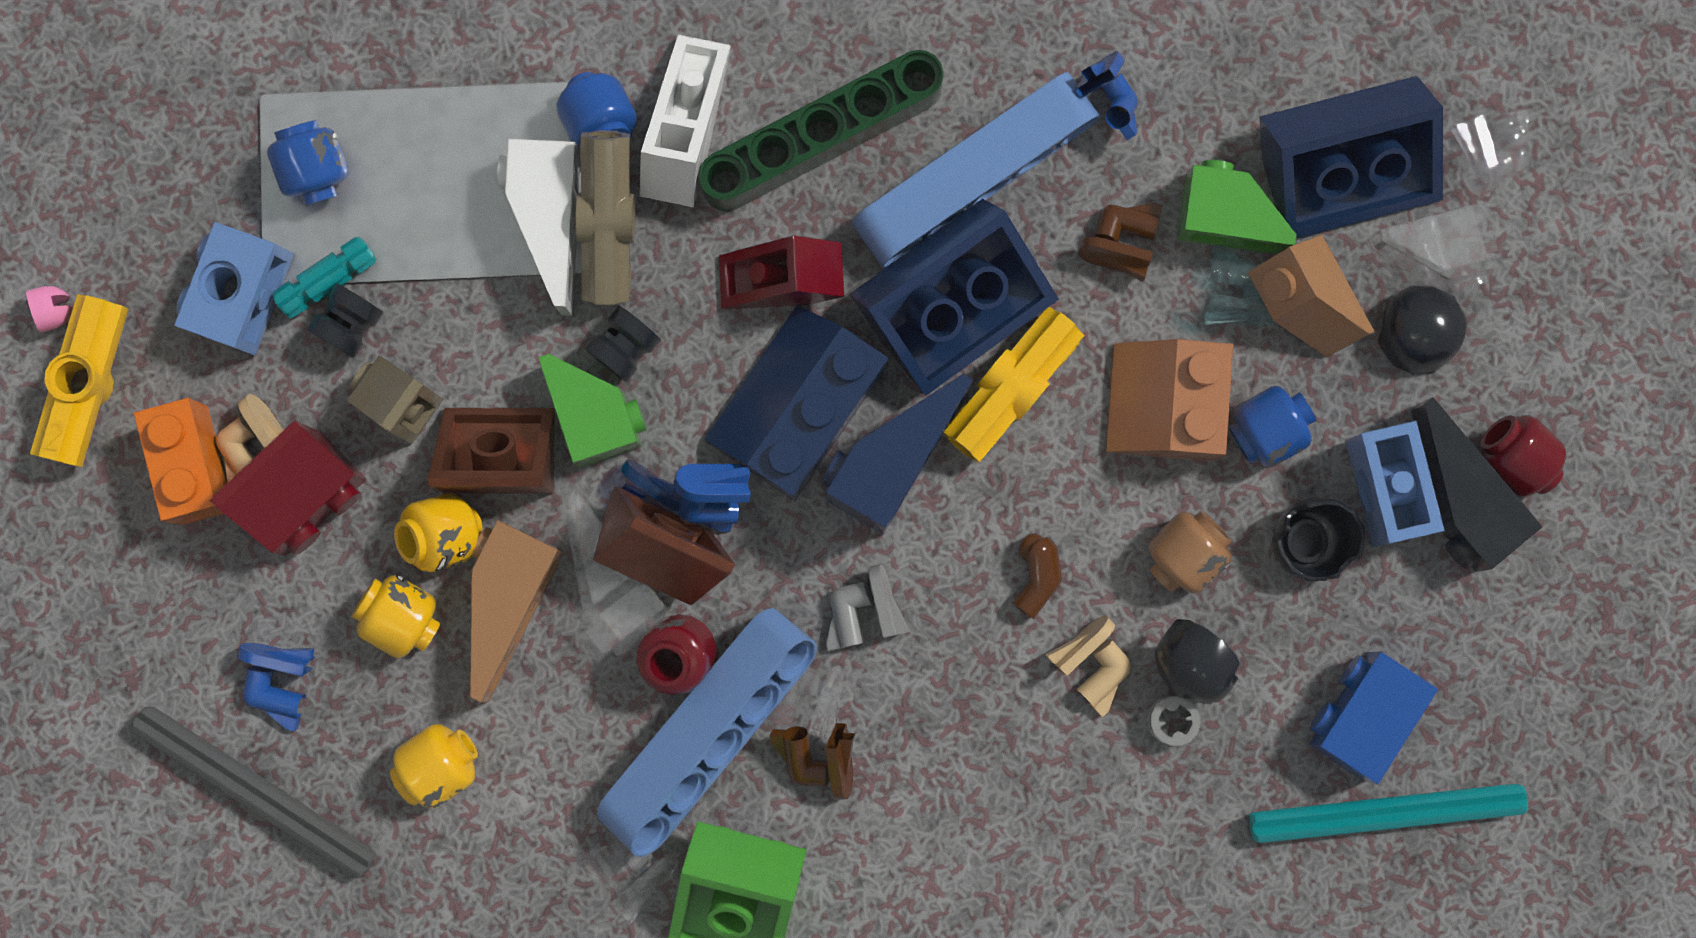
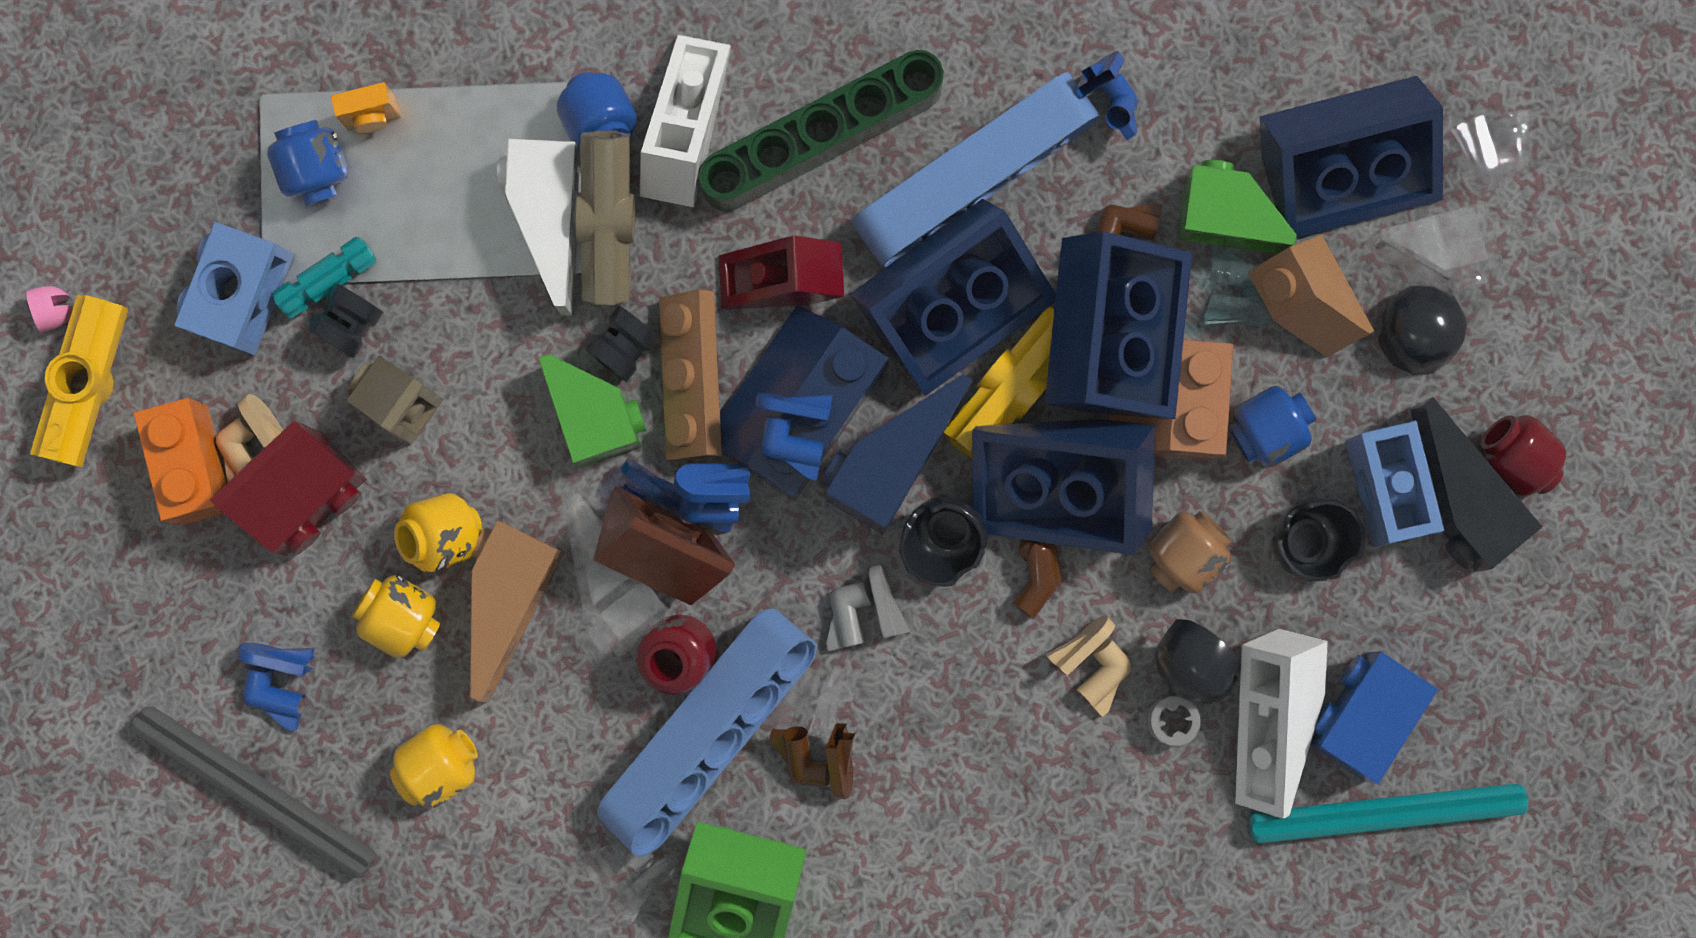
copper slope [428,408,555,493] -> none
none -> light orange plate [330,82,401,133]
none -> medium nougat plate [659,289,722,461]
none -> blue piece [755,393,833,480]
none -> black hair [899,497,987,587]
none -> dark blue slope [972,419,1155,555]
none -> dark blue slope [1044,231,1192,420]
none -> white slope [1235,629,1328,819]

